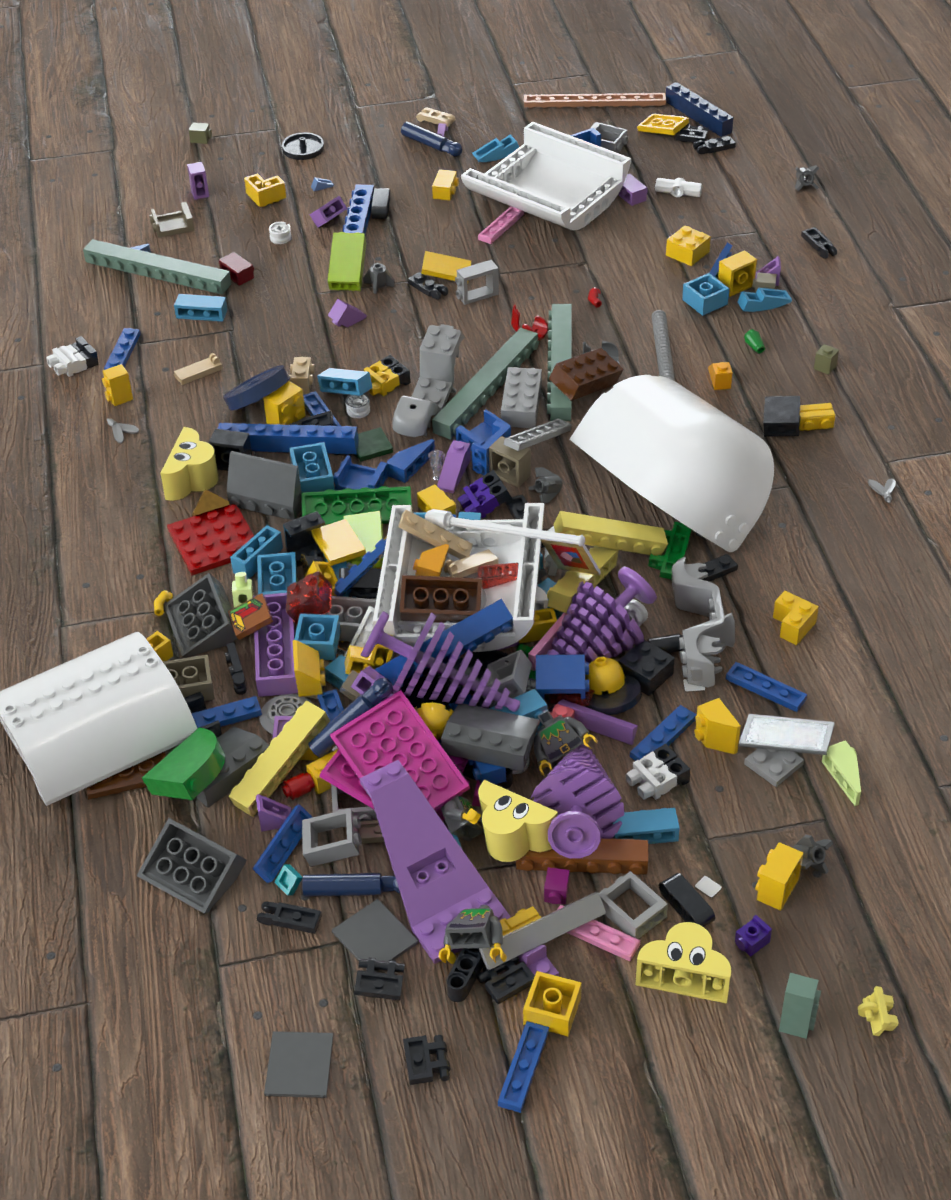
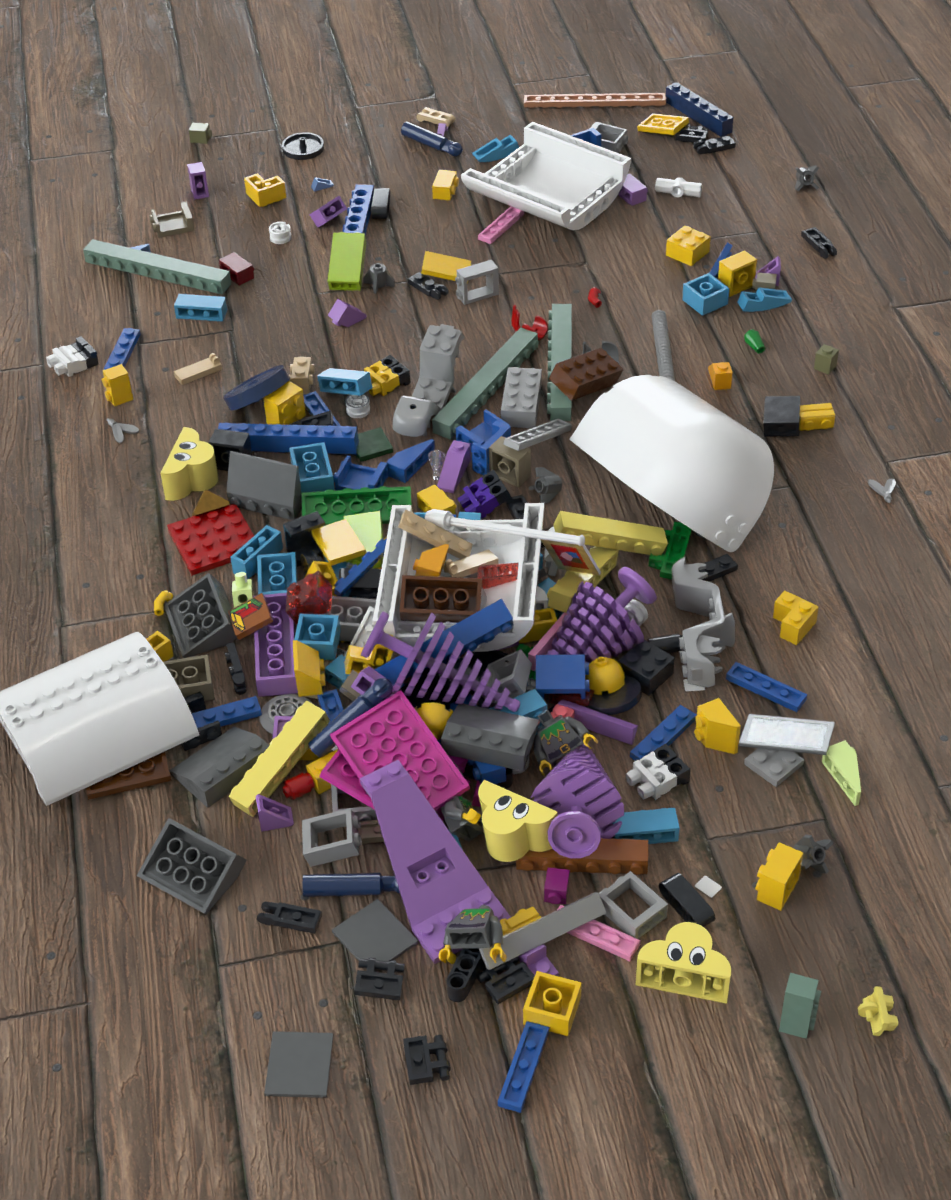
green brick [142,728,225,800] -> none
blue plate [252,804,313,883] -> none
teal plate [274,864,303,896] -> none
dark purple brick [735,915,772,957] -> none

